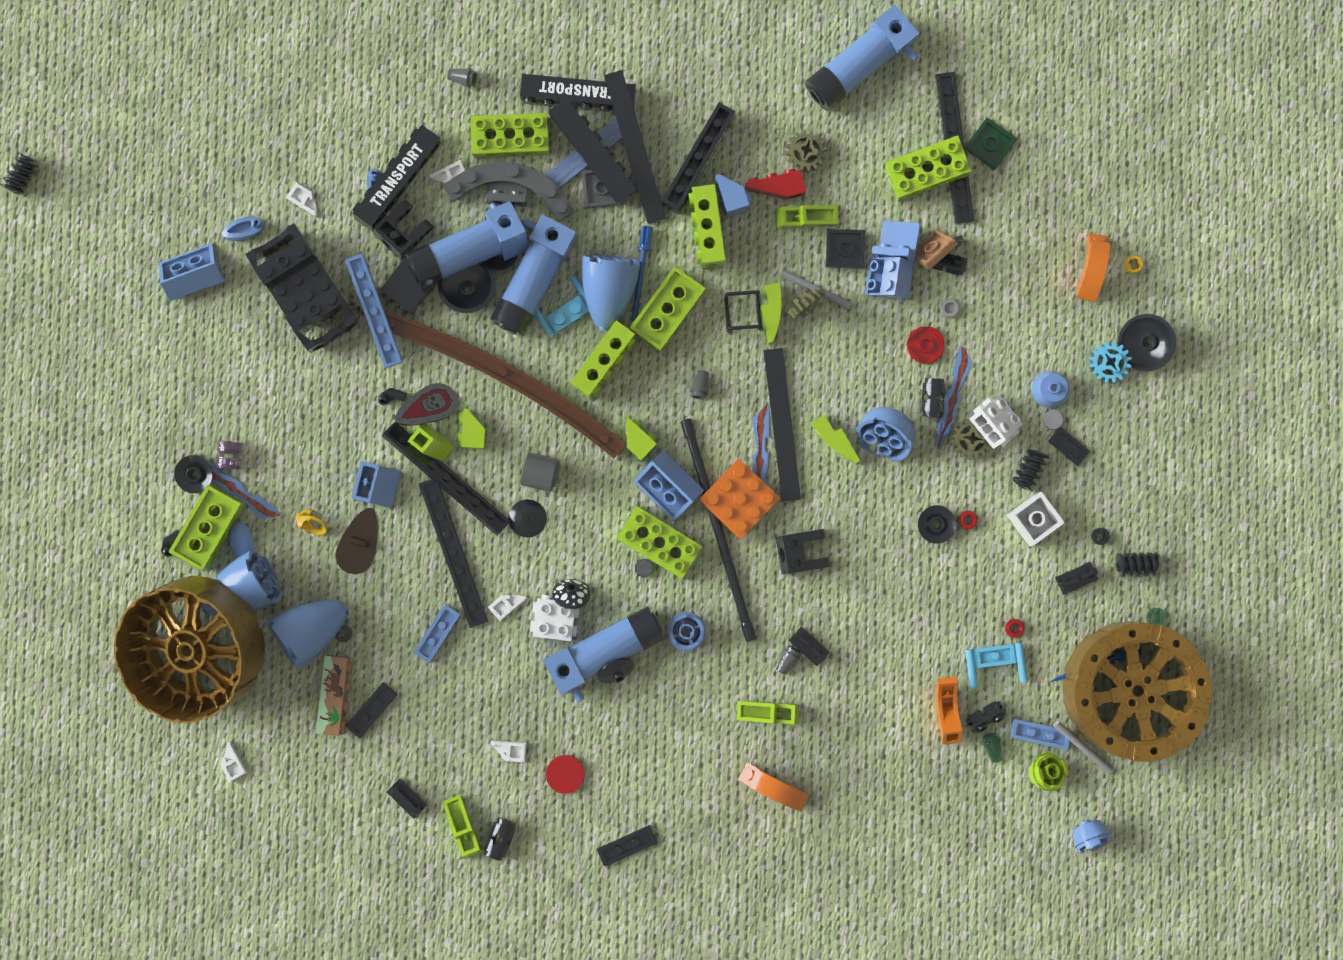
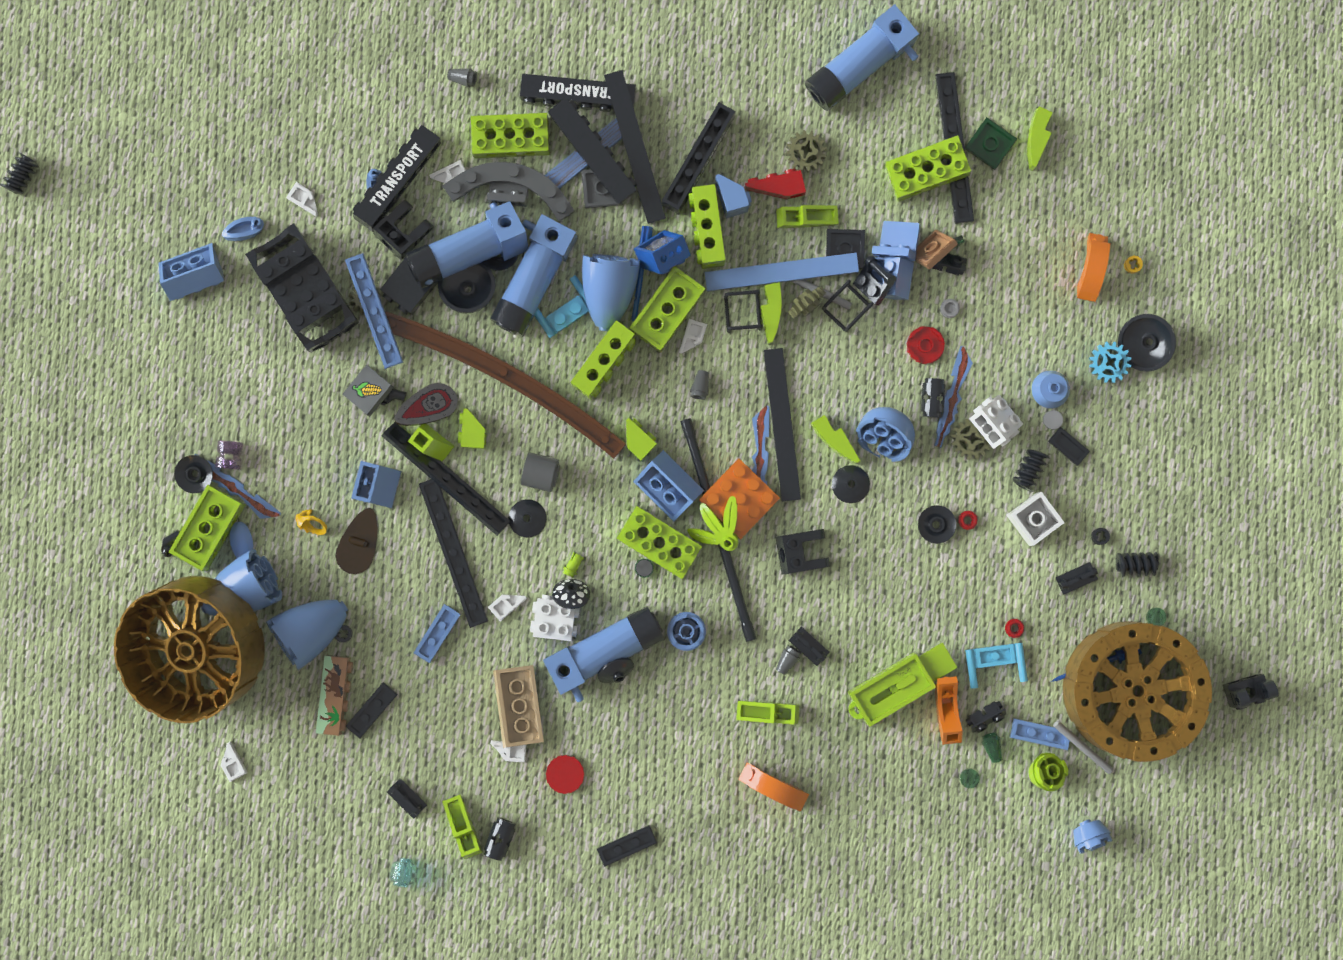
none -> tile [343,365,394,417]
none -> clear light blue head [389,858,417,888]
none -> tan slope [493,665,544,748]
none -> lime pin [563,552,584,578]
none -> blue piece [634,230,691,274]
none -> white tile [679,319,707,354]
none -> lime plant [687,496,739,551]
none -> medium blue tile [705,253,859,292]
none -> black piece [822,280,874,332]
none -> black dish [832,465,870,503]
none -> lime piece [848,642,957,727]
none -> black plate [853,256,896,306]
none -> clear green tile [960,768,980,788]
none -> lime slope [1027,106,1053,171]
none -> black brick [1222,673,1279,710]

